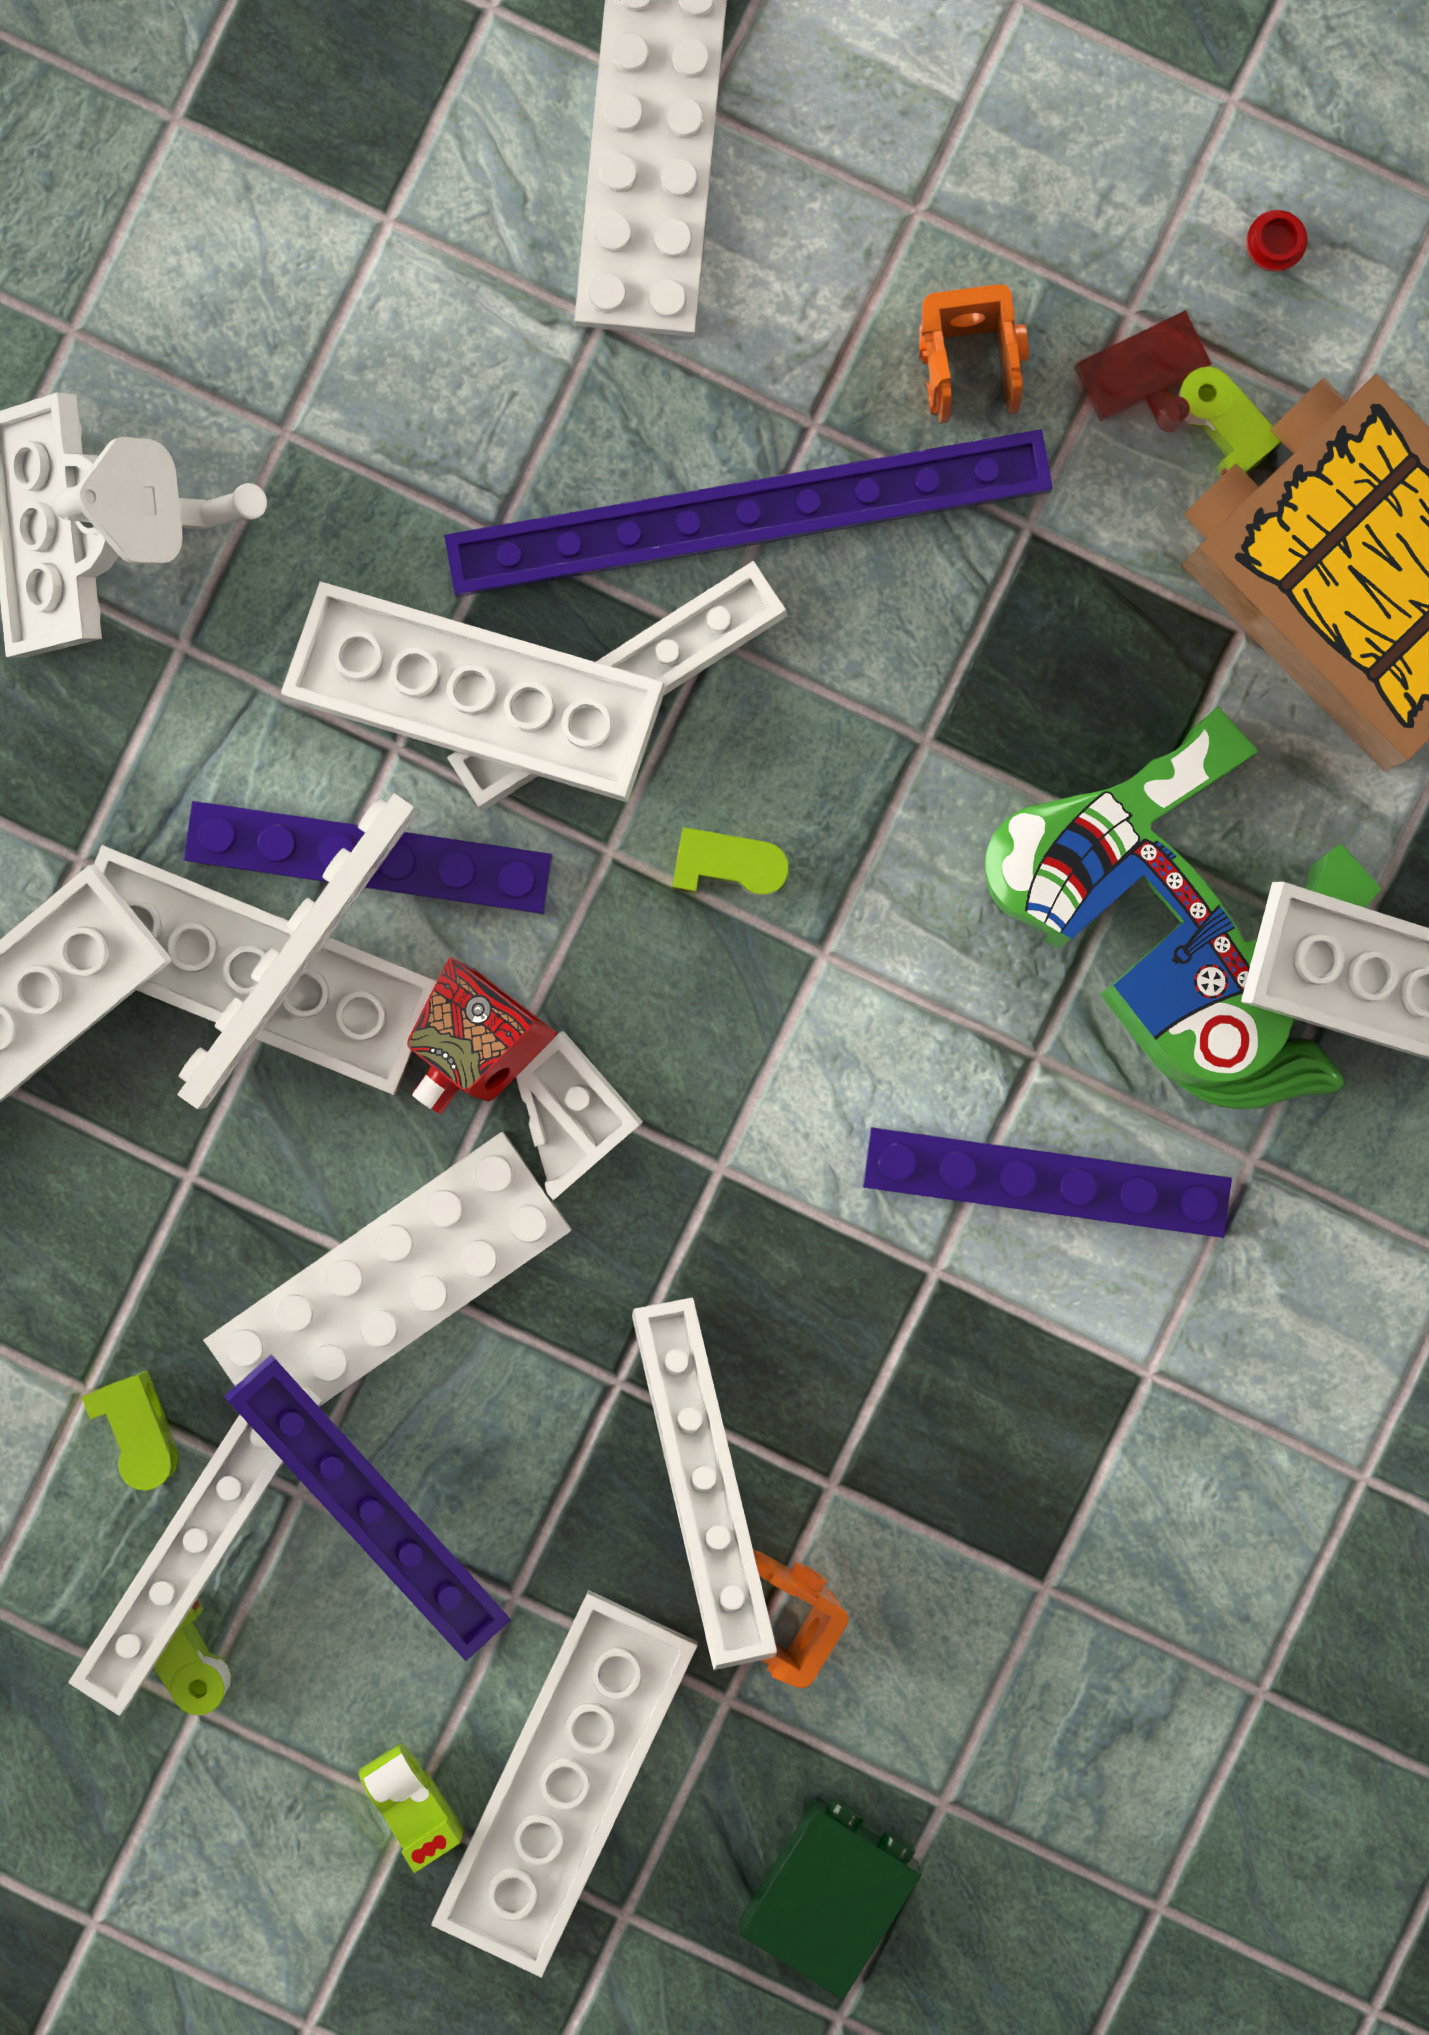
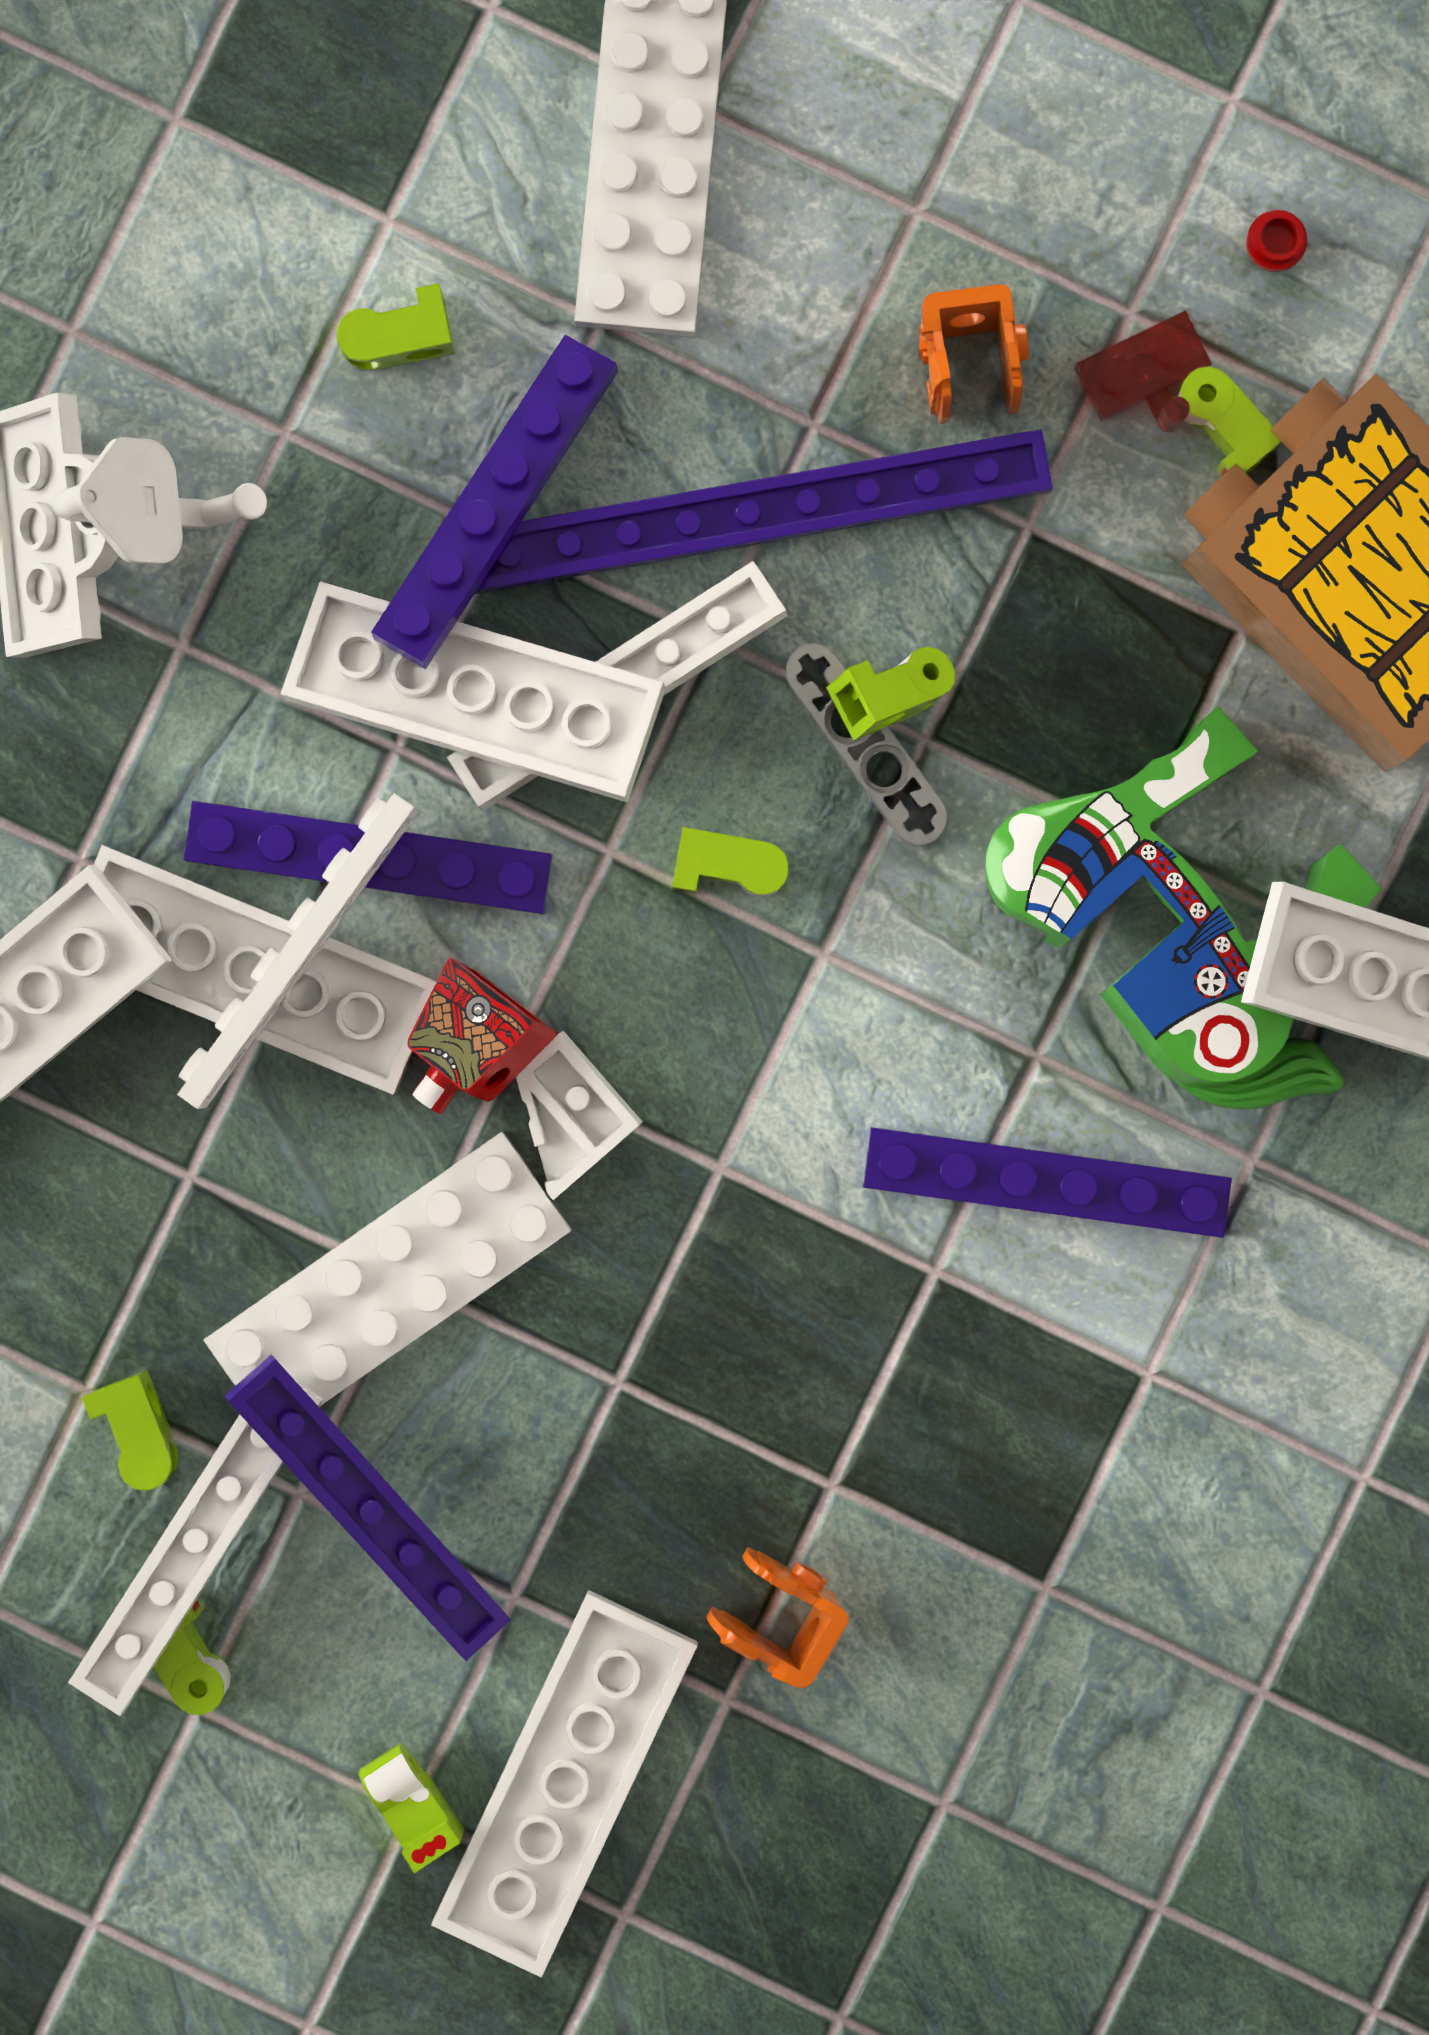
white plate [632,1298,777,1670] -> none
dark green brick [739,1797,921,2000] -> none
none -> lime leg [336,283,456,370]
none -> dark purple plate [371,335,618,669]
none -> light grey beam [786,644,947,847]
none -> lime leg [826,647,955,741]

